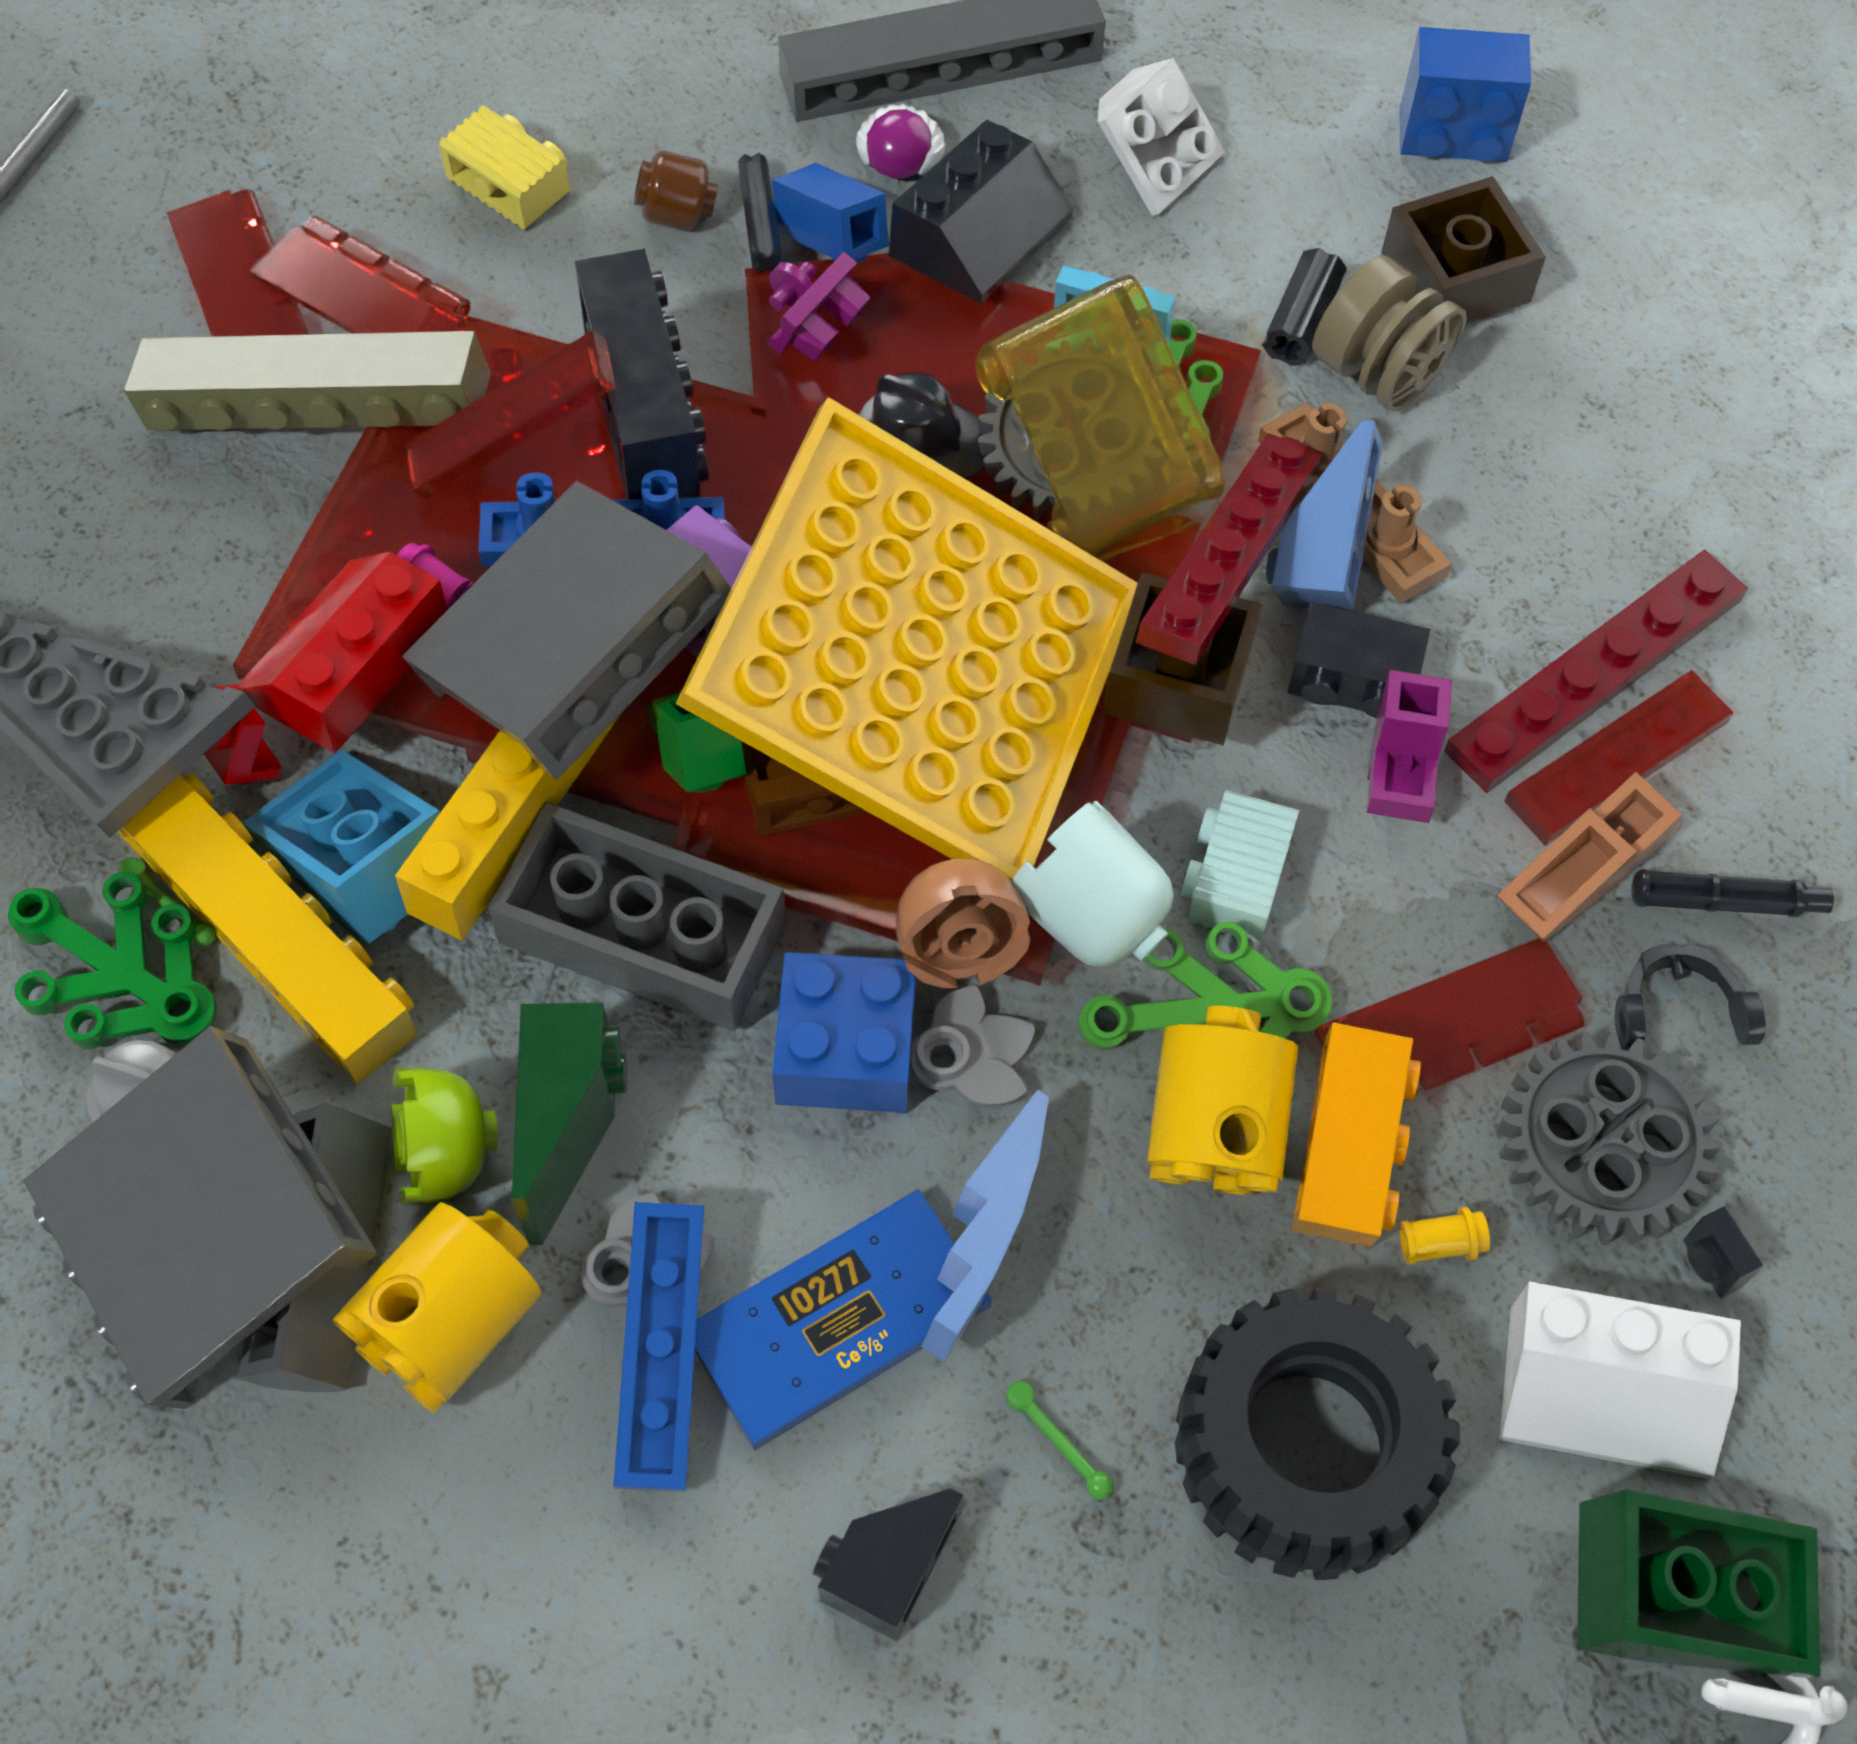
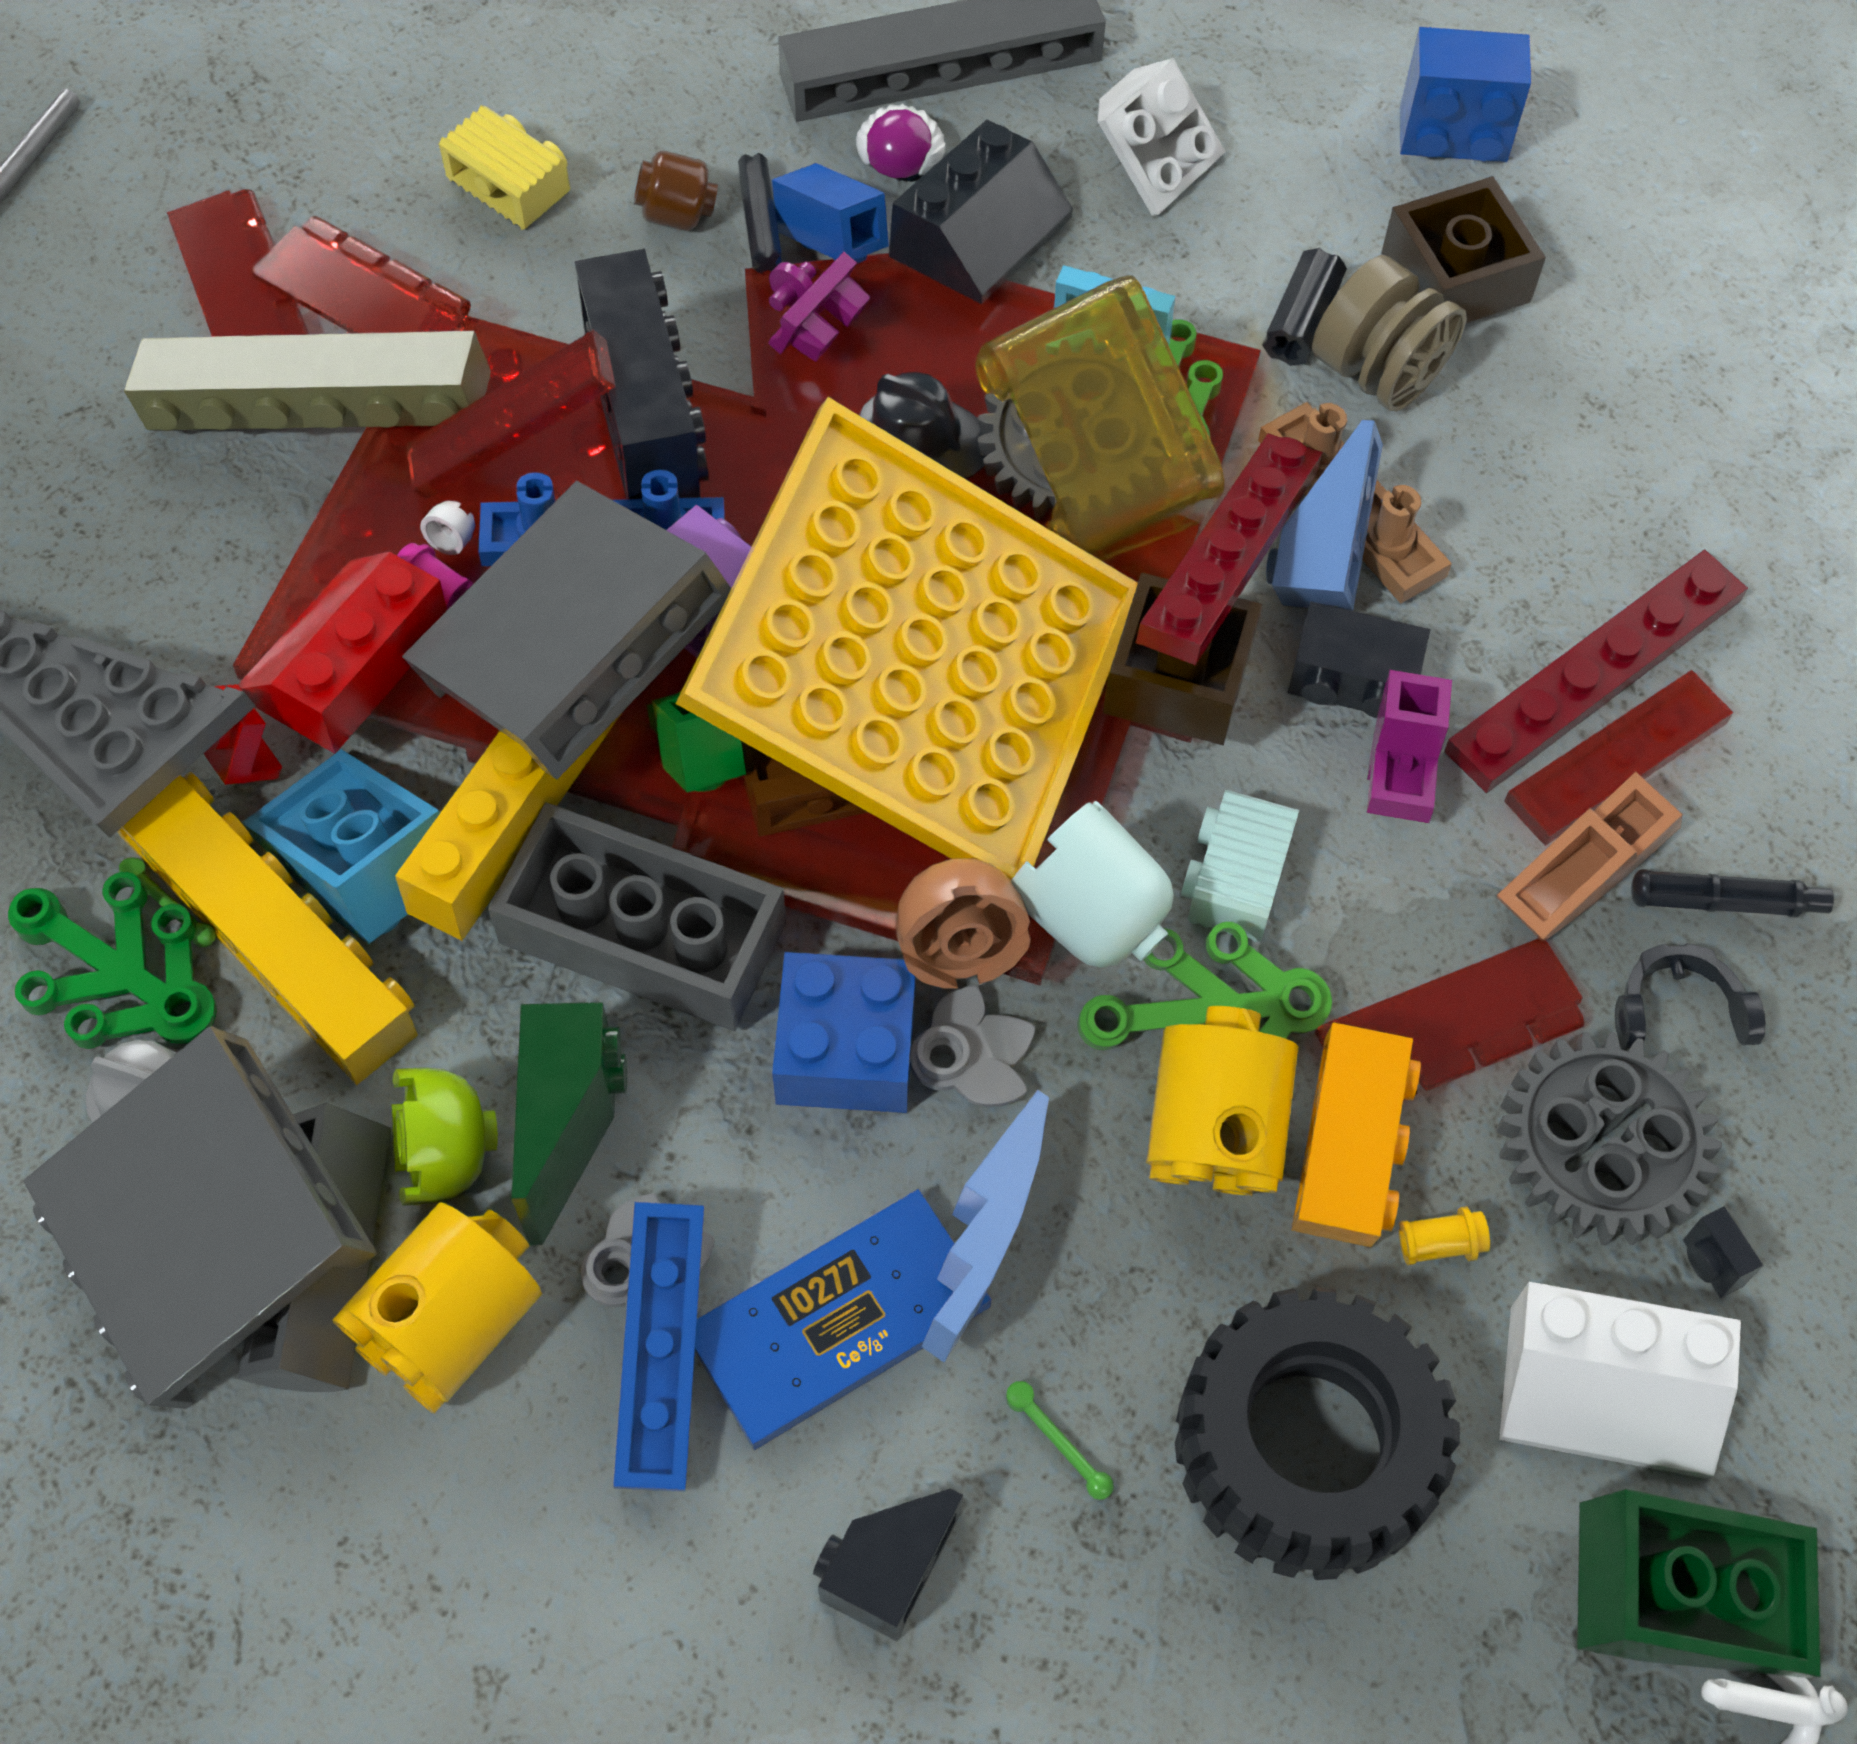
none -> white hinge [420,501,476,555]

